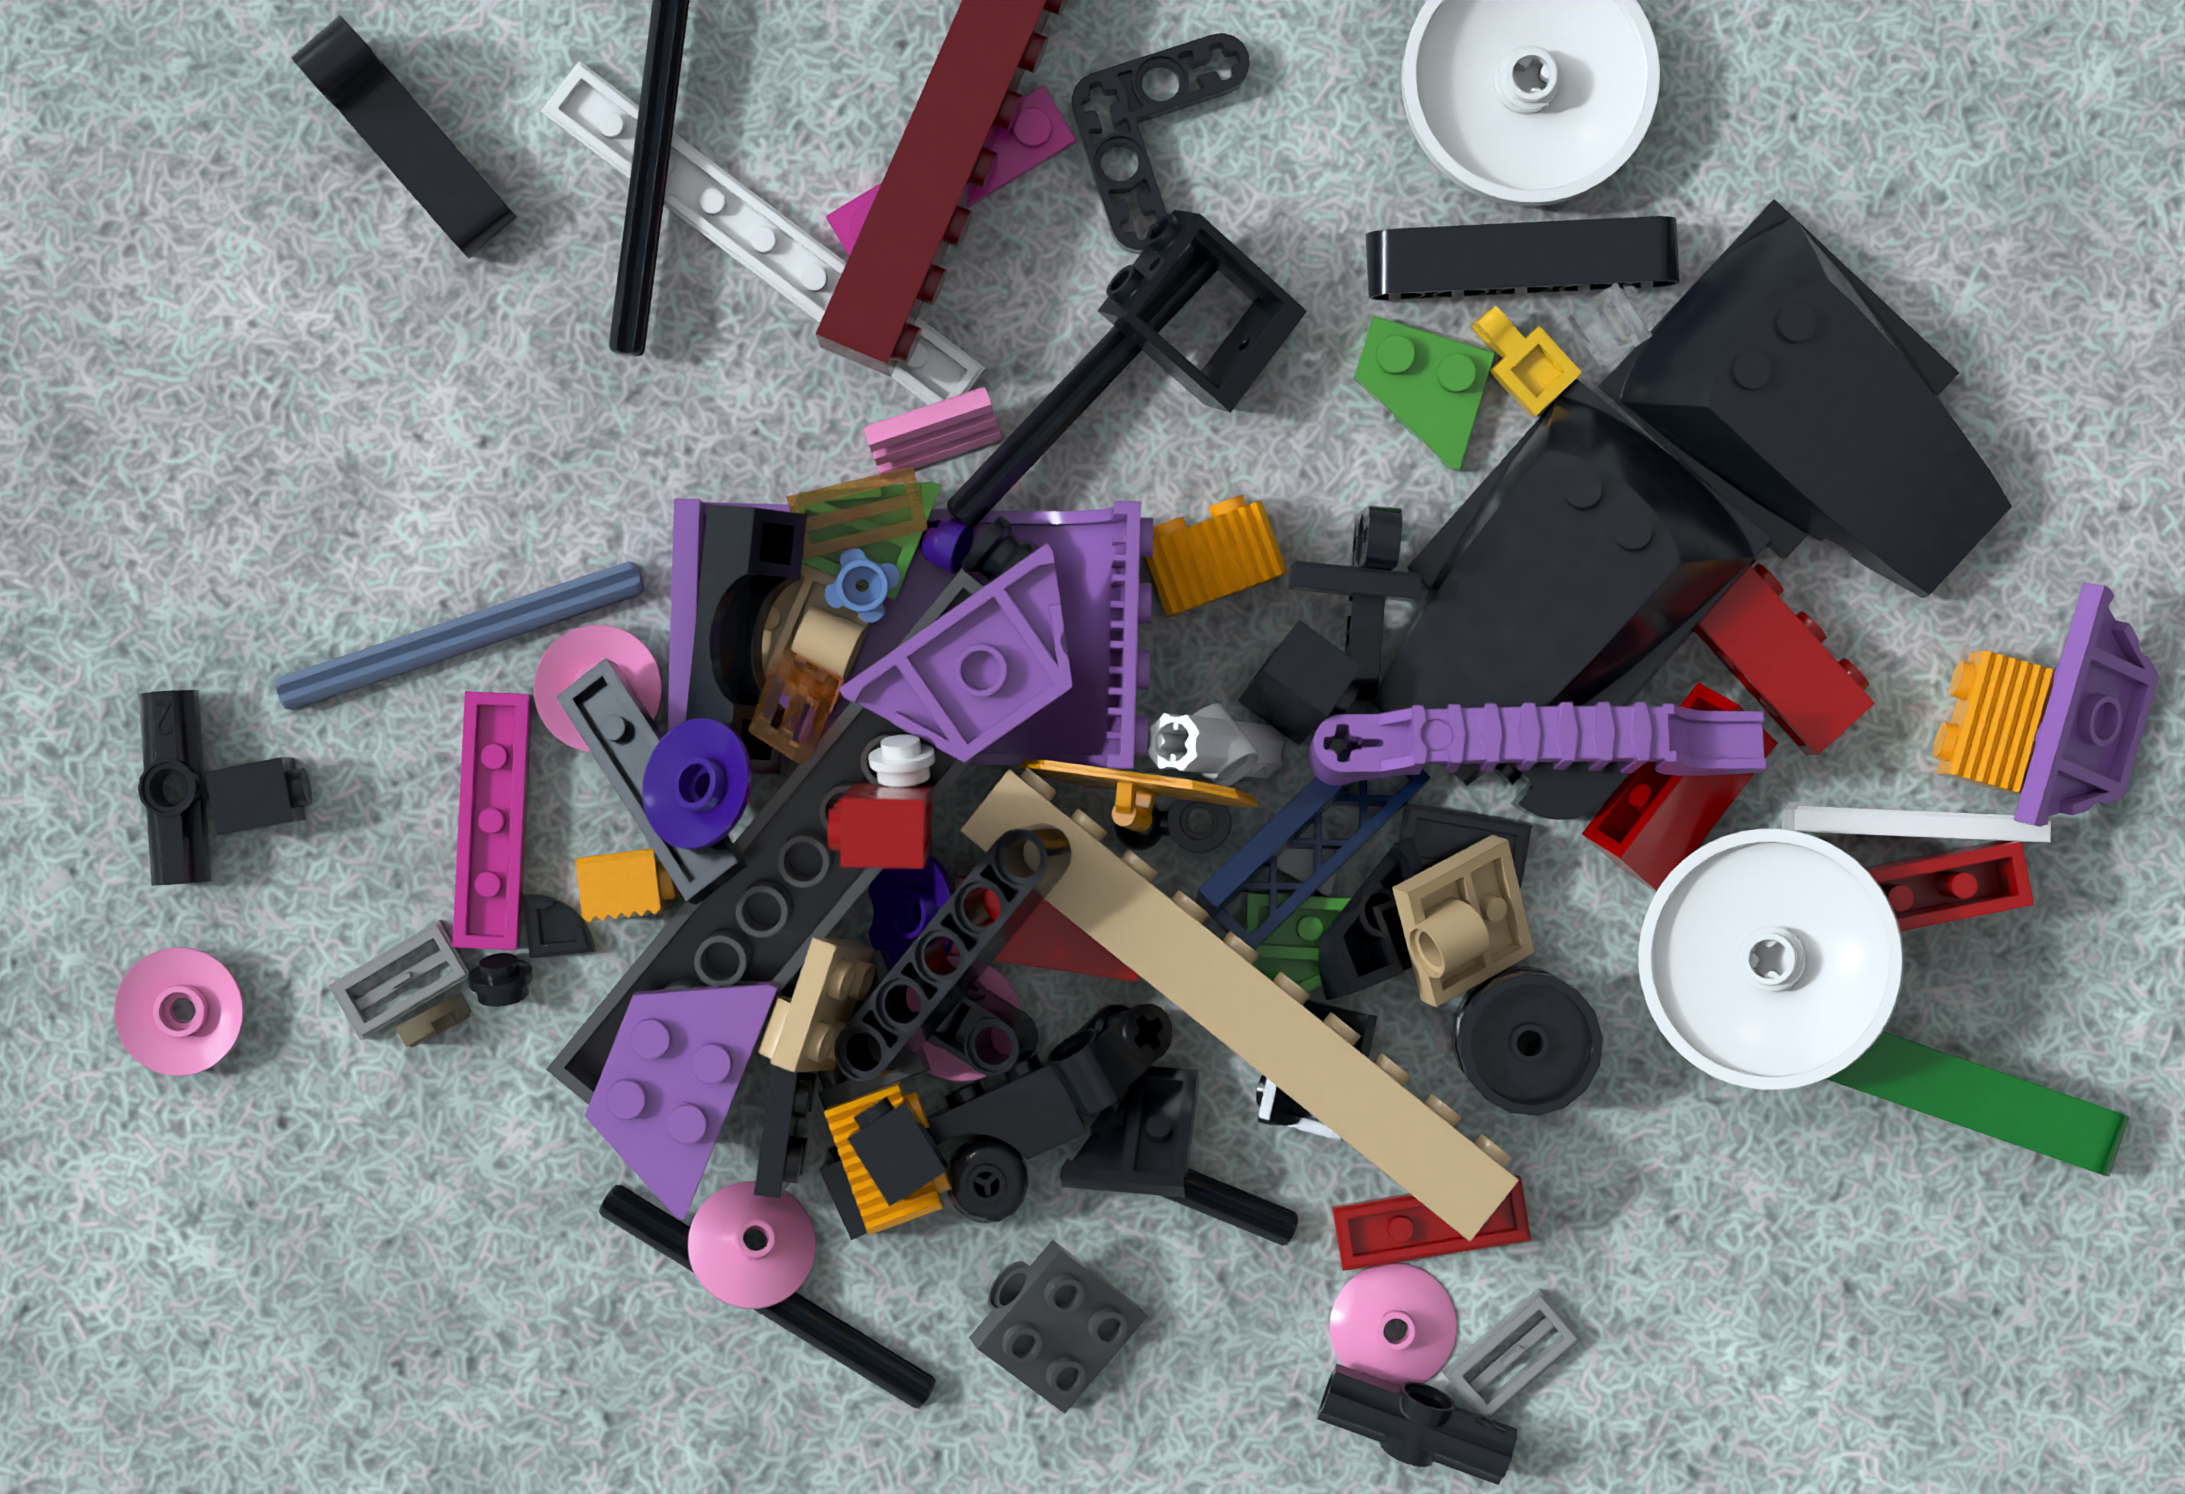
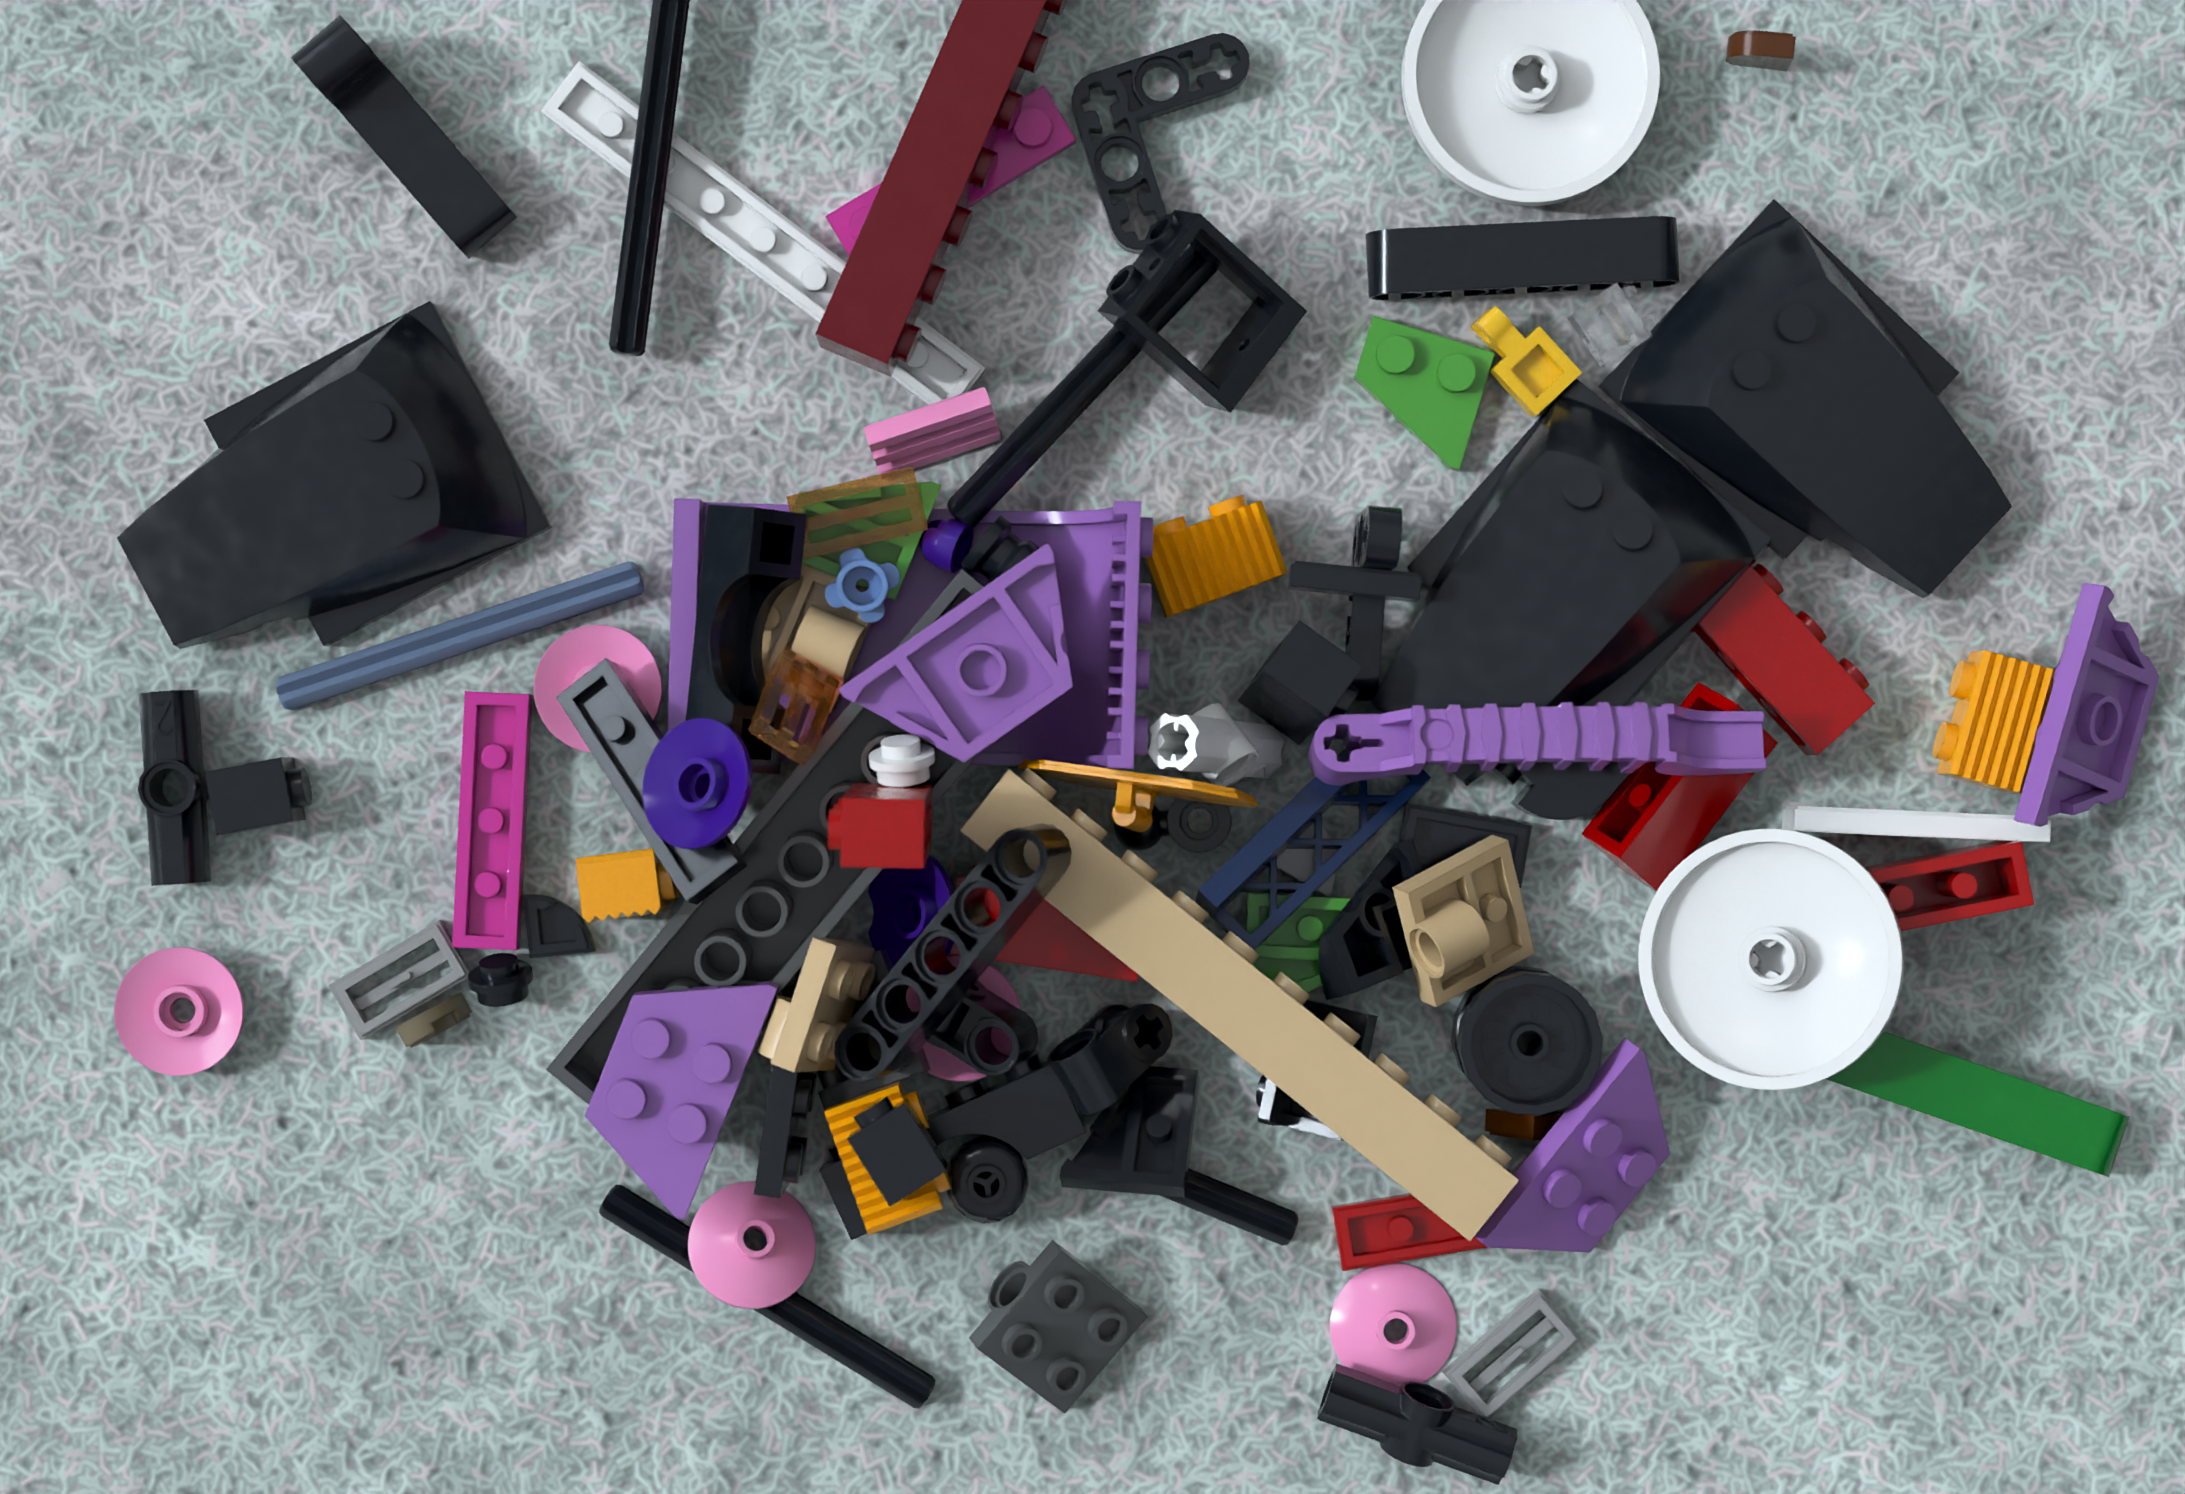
none -> black wedge [117,301,552,649]
none -> medium lavender wing [1475,1038,1670,1253]
none -> reddish brown tile [1485,1109,1564,1141]
none -> reddish brown tile [1726,30,1796,71]

